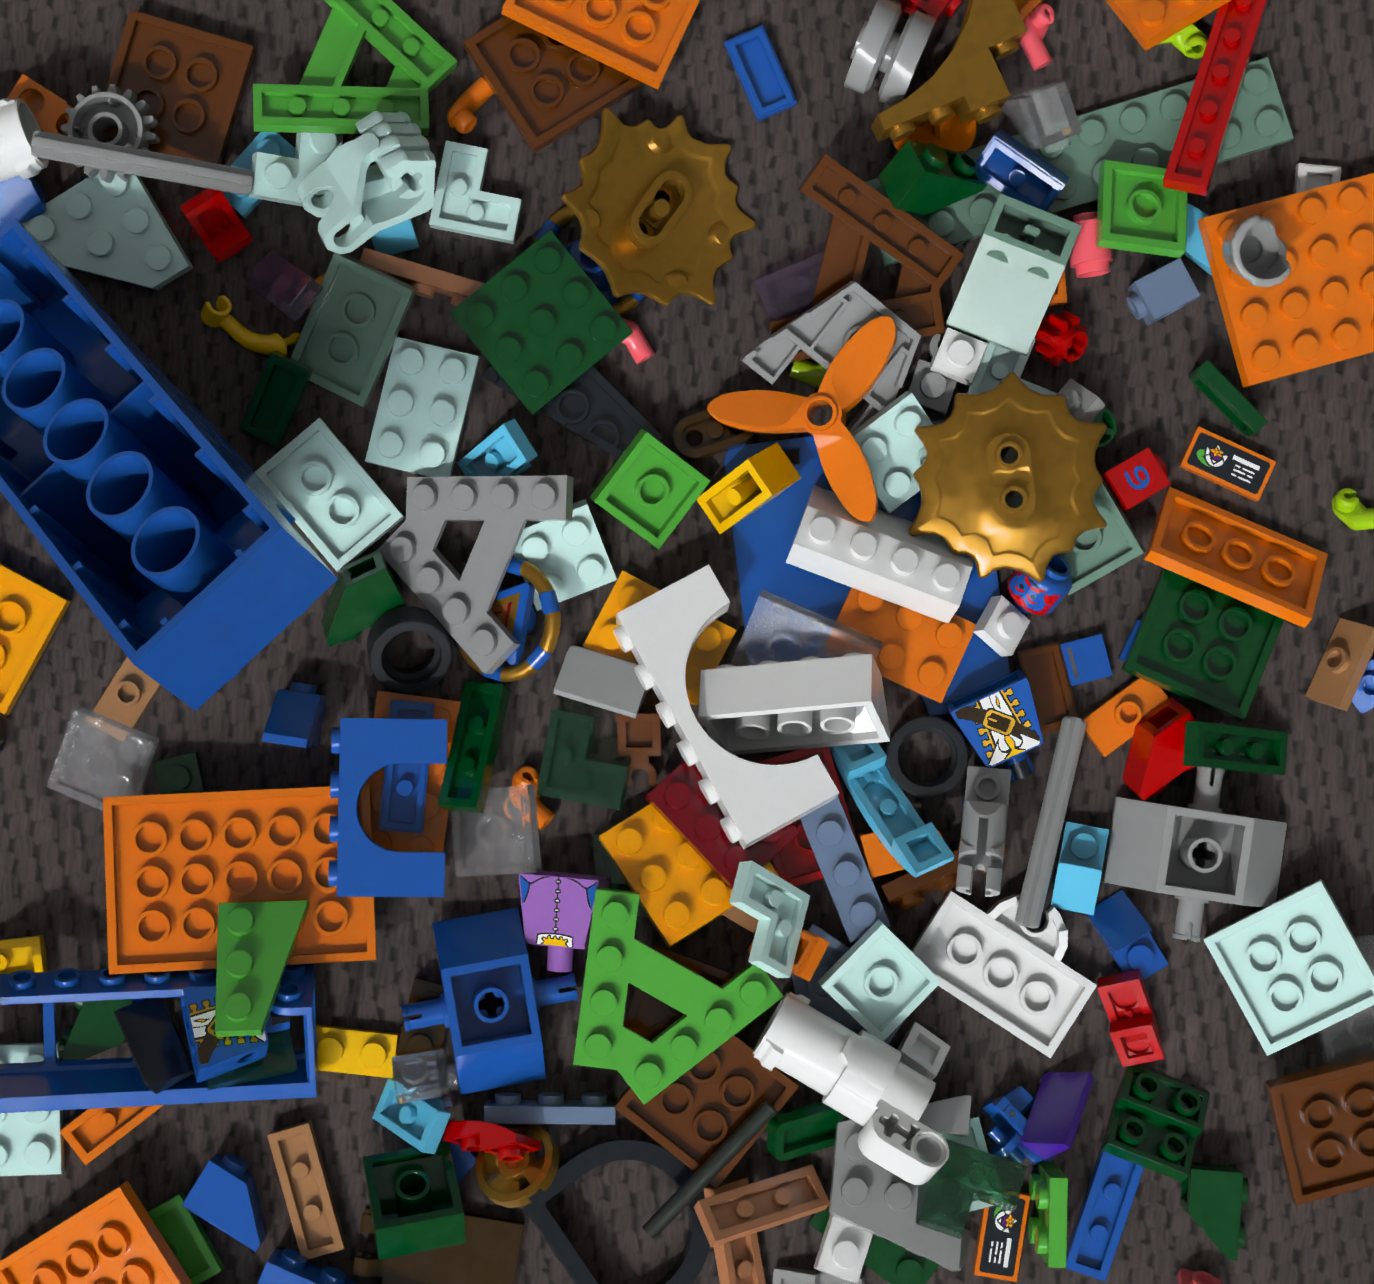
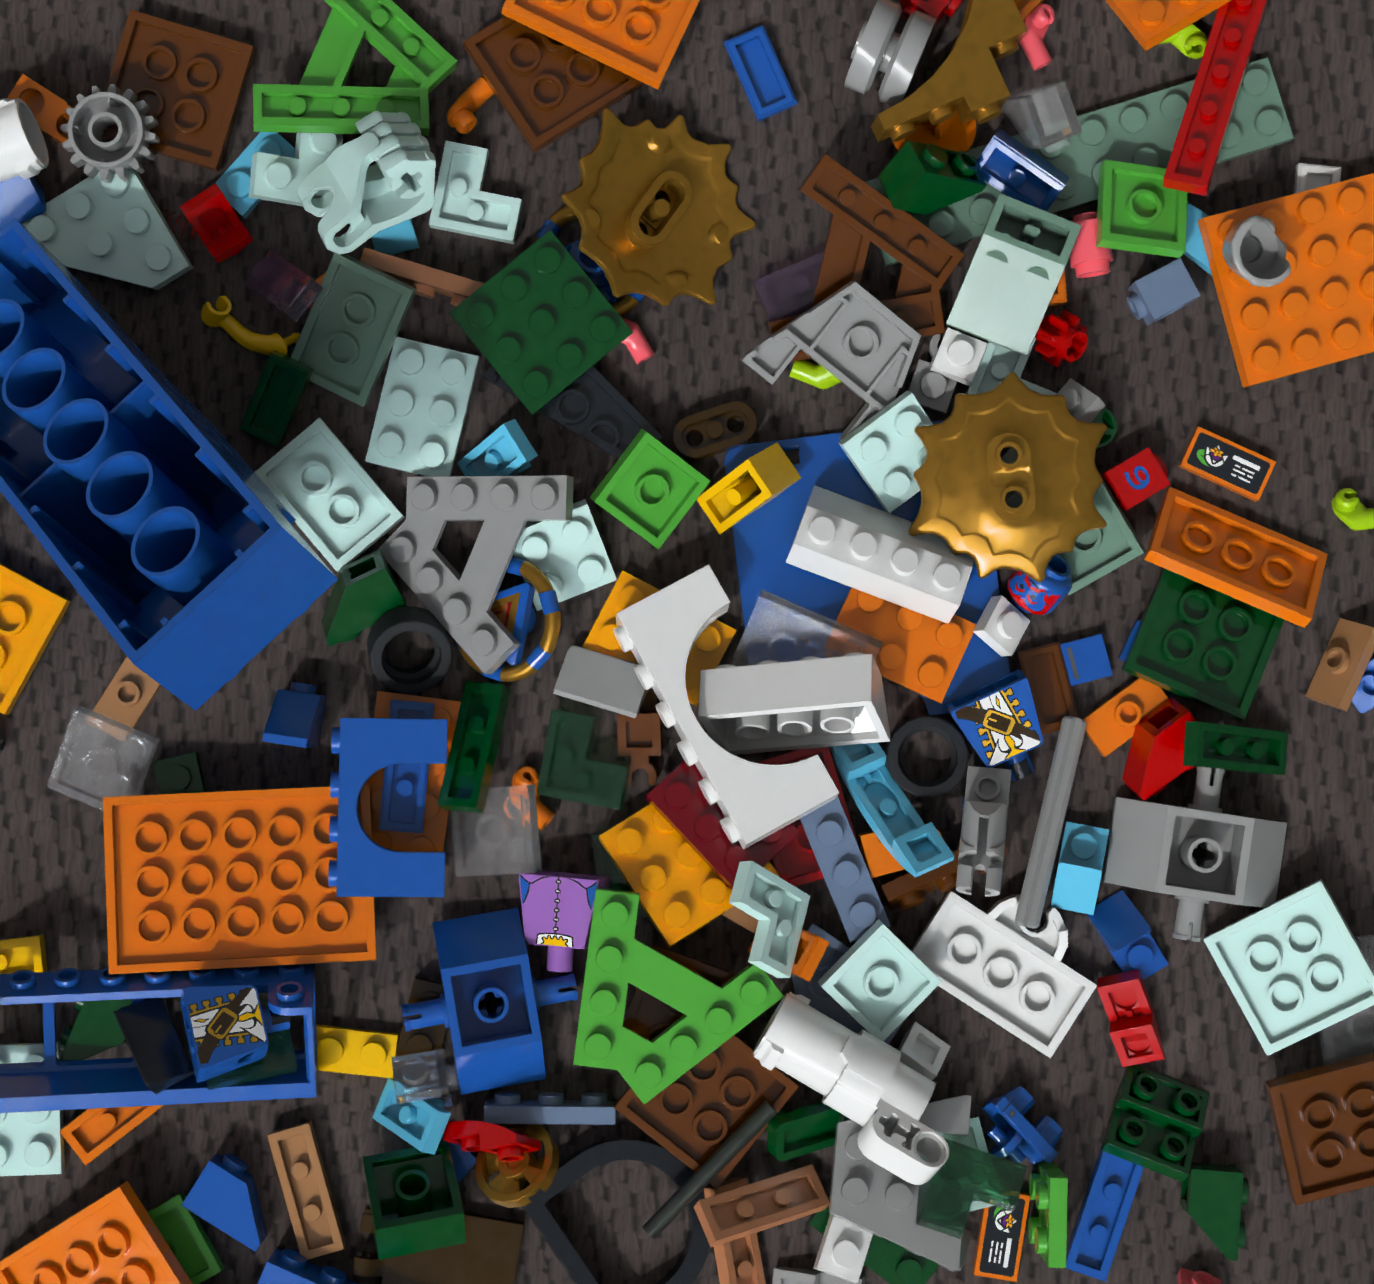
light grey axle [31,130,254,195] -> none
bright green wing [215,900,309,1037] -> none
orange piece [707,316,897,523] -> none
dark purple slope [1021,1072,1094,1160] -> none
dark green tile [1188,359,1268,436] -> none

